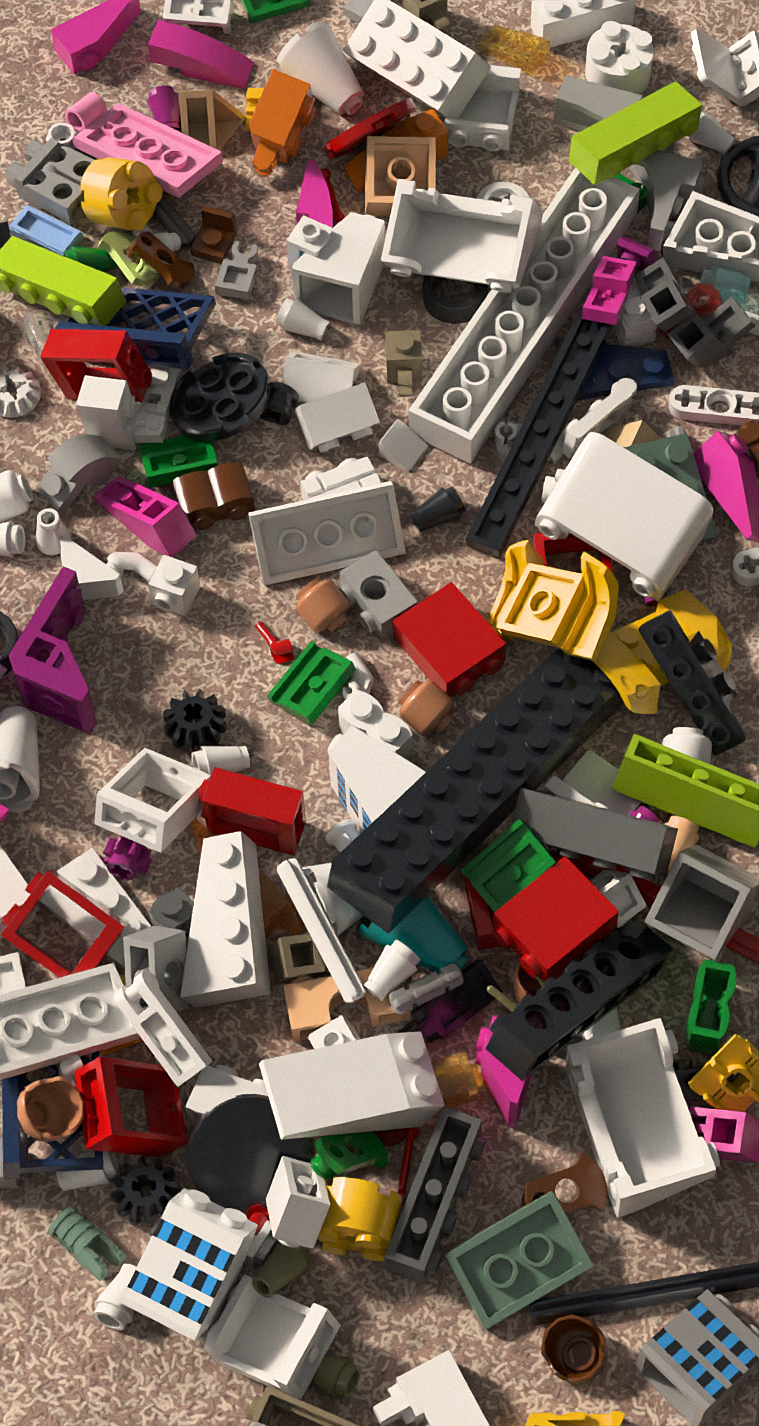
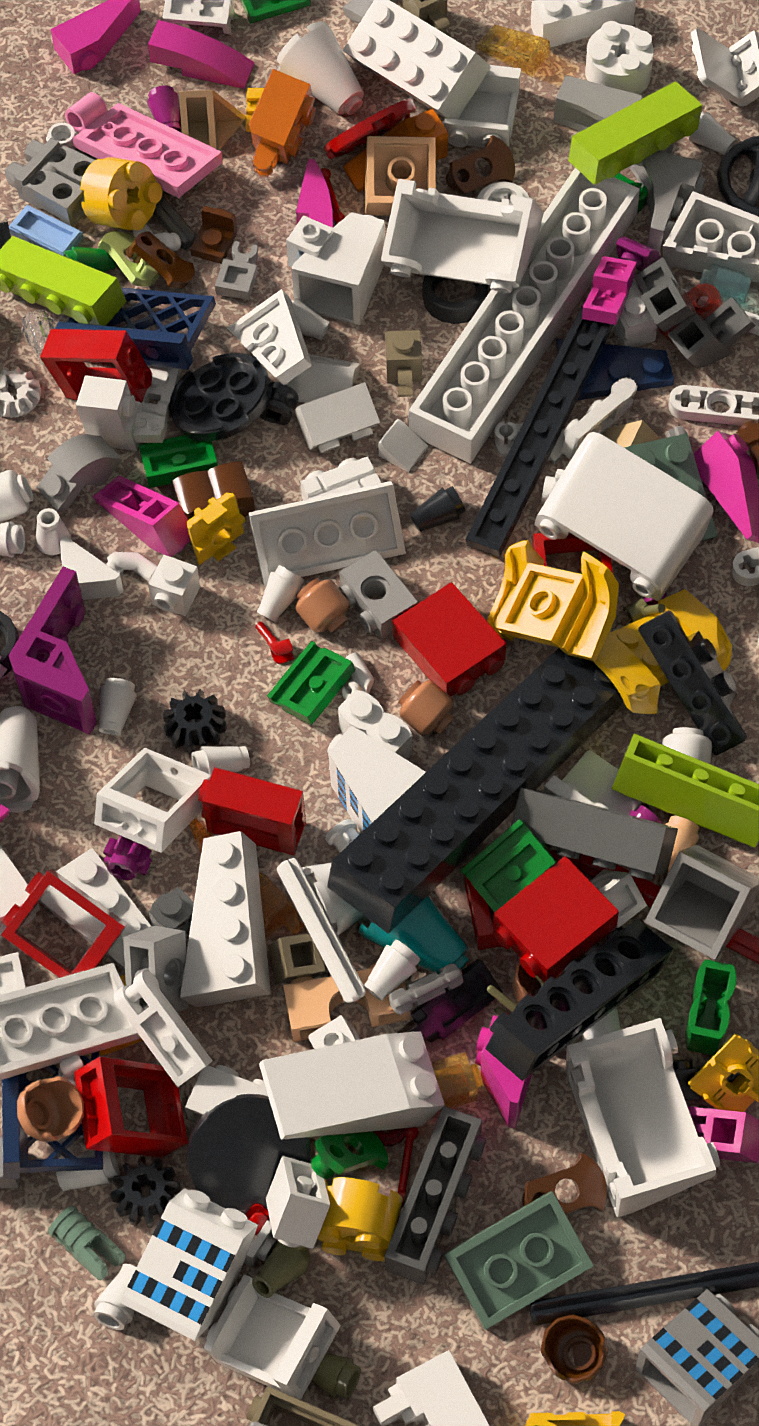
none -> white cone [99,678,137,736]
none -> yellow piece [187,493,246,565]
none -> white wing [227,289,312,385]
none -> white cone [257,565,304,623]
none -> reddish brown piece [446,135,515,195]
none -> olive hand [623,598,666,624]

